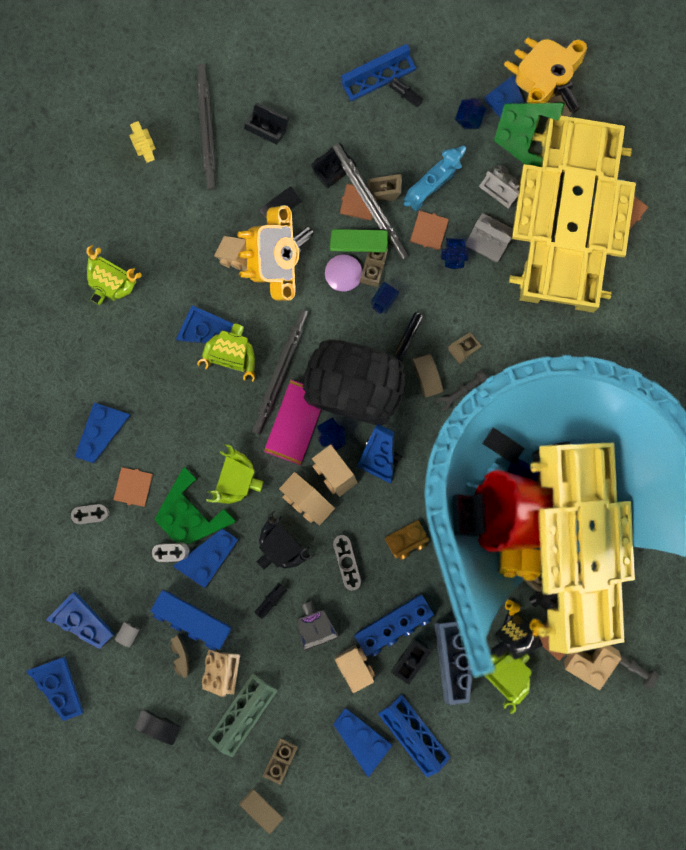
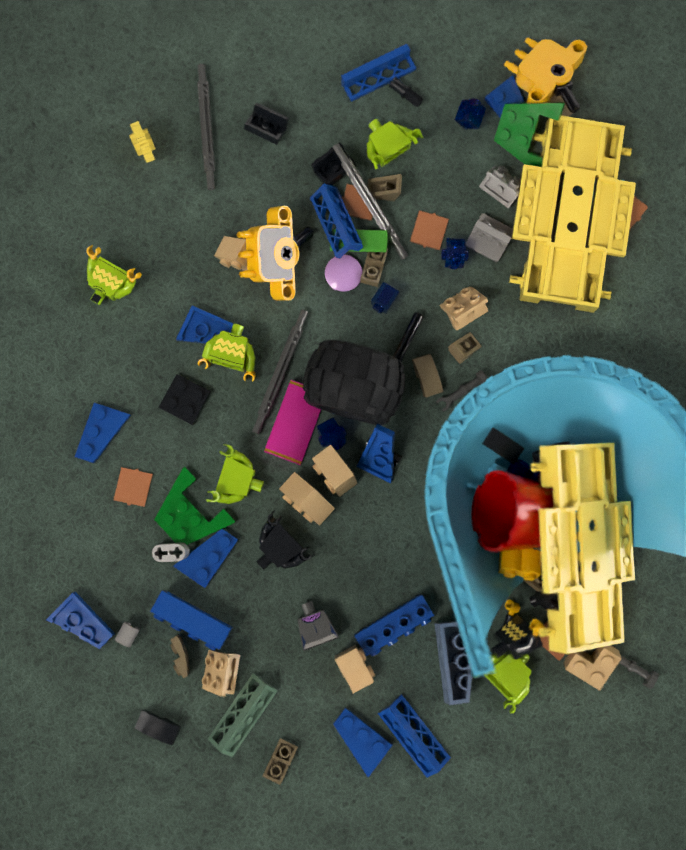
blue wing [26,657,84,721] -> none
light grey beam [71,504,109,524] -> none
dark tan slope [239,788,283,834] -> none
black axle [255,583,288,619] -> none
black slope [259,186,302,220] -> none
light grey beam [333,535,361,591] -> none
pearl gold bracket [384,520,430,560] -> none
black brick [391,638,431,685] -> none
dark azure animal [403,145,466,211] -> none
black bracket [453,494,487,537] -> none
none -> black plate [158,374,211,425]
none -> blue fence [310,184,363,259]
none -> lime torso [367,119,423,169]
none -> tan bracket [440,286,488,331]

